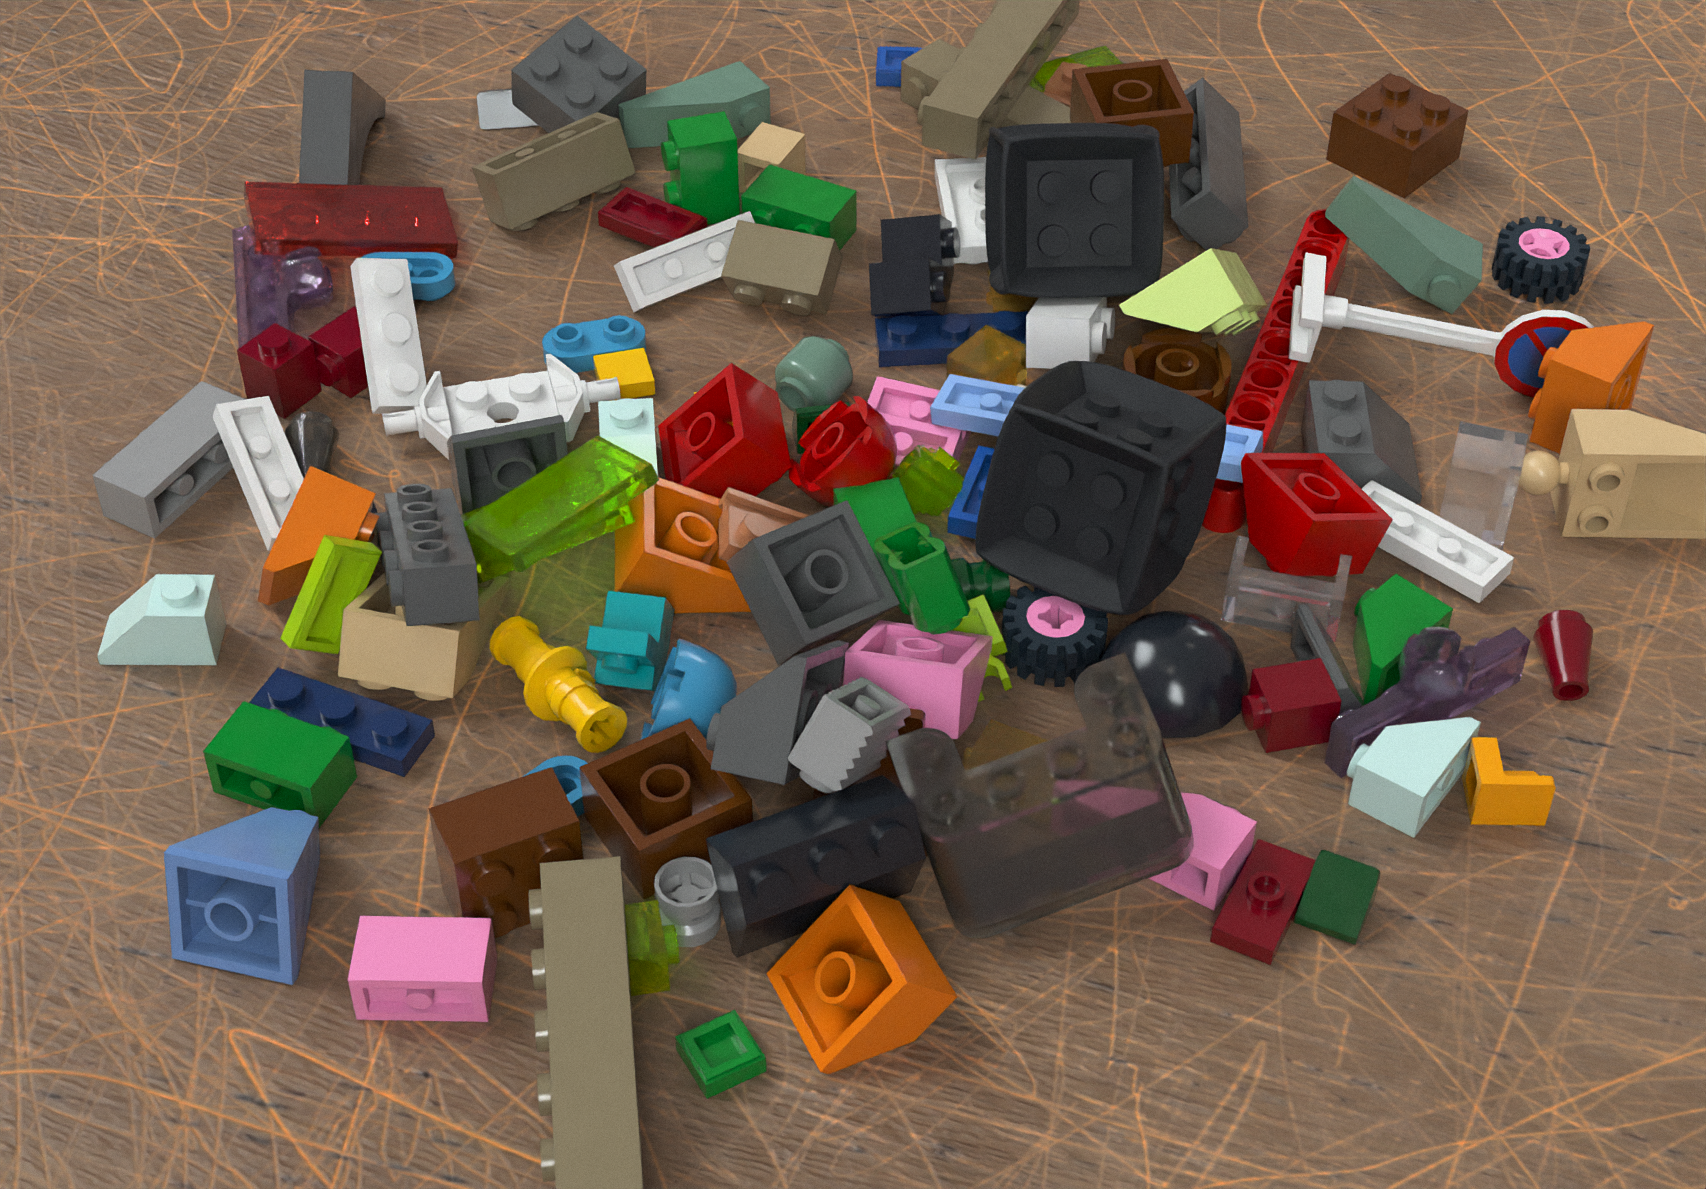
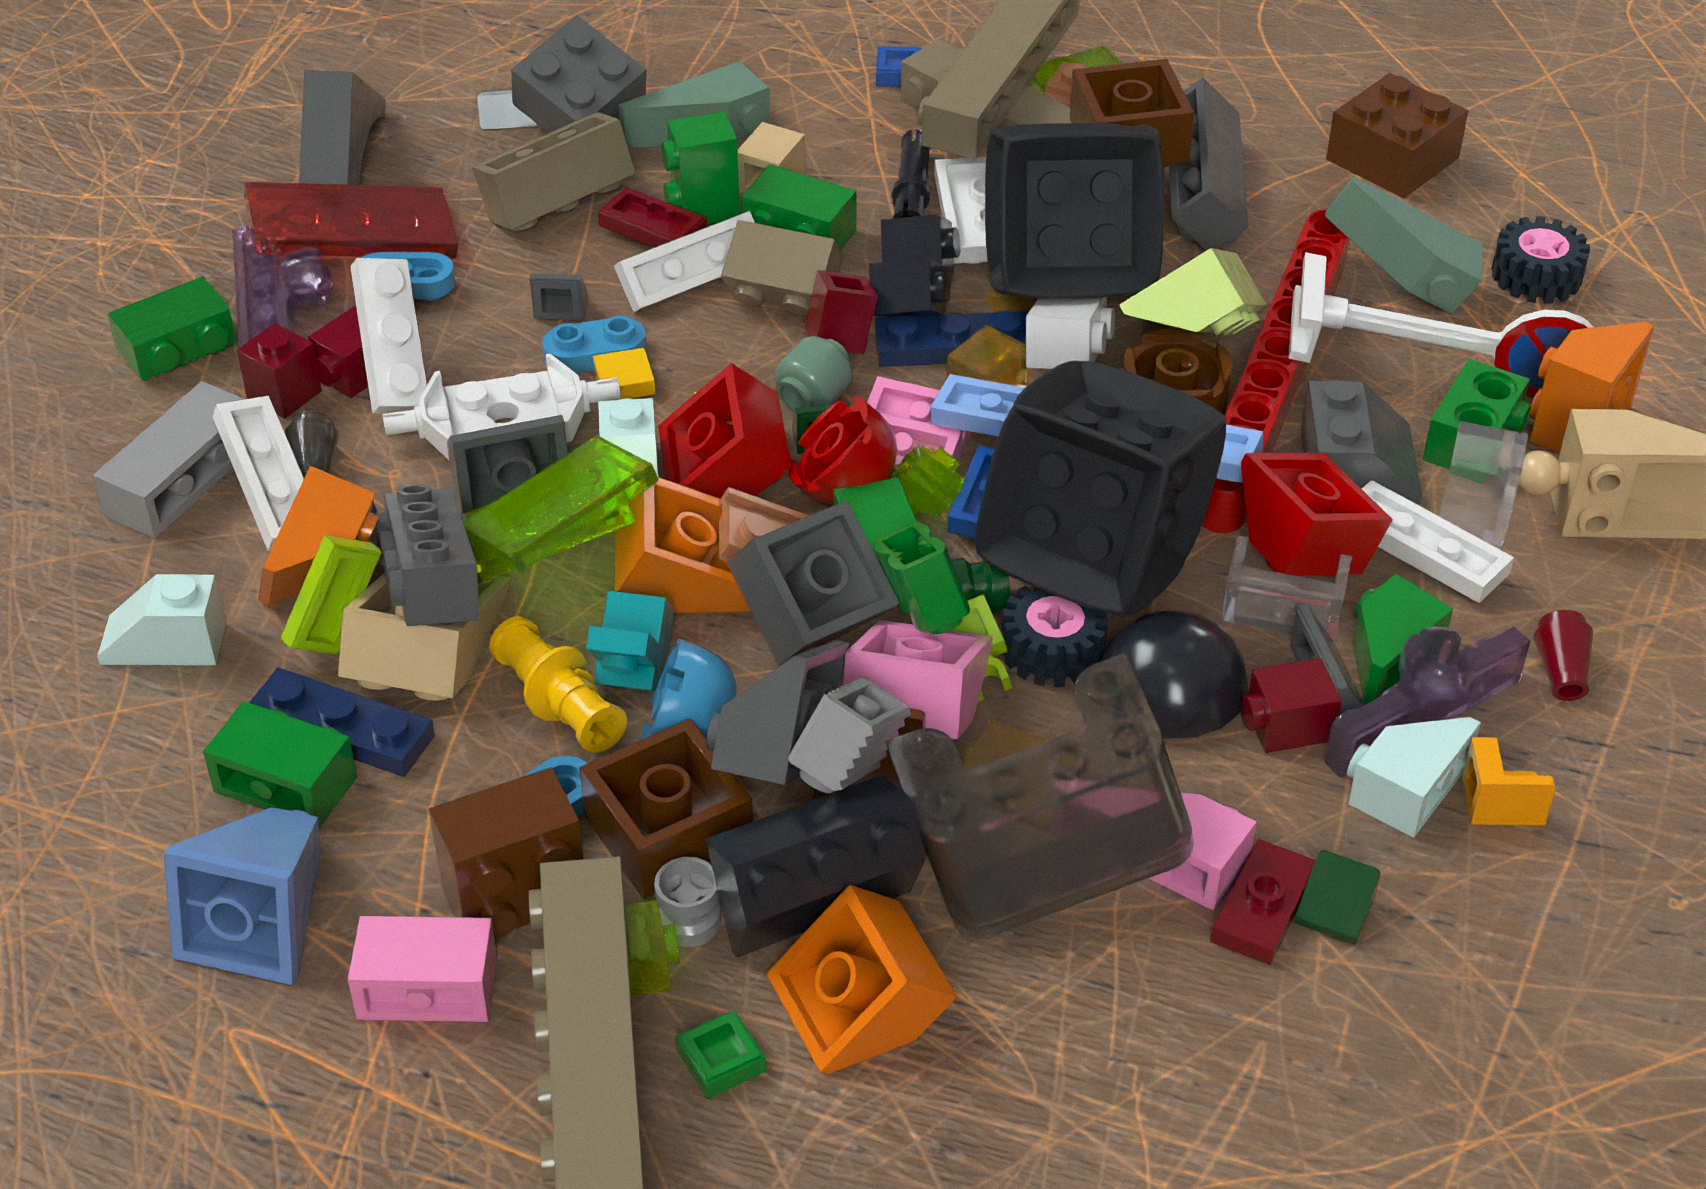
none -> green brick [107,276,236,381]
none -> dark grey slope [530,273,588,320]
none -> dark red brick [805,270,878,354]
none -> black pin [891,129,931,219]
none -> green brick [1422,359,1533,481]

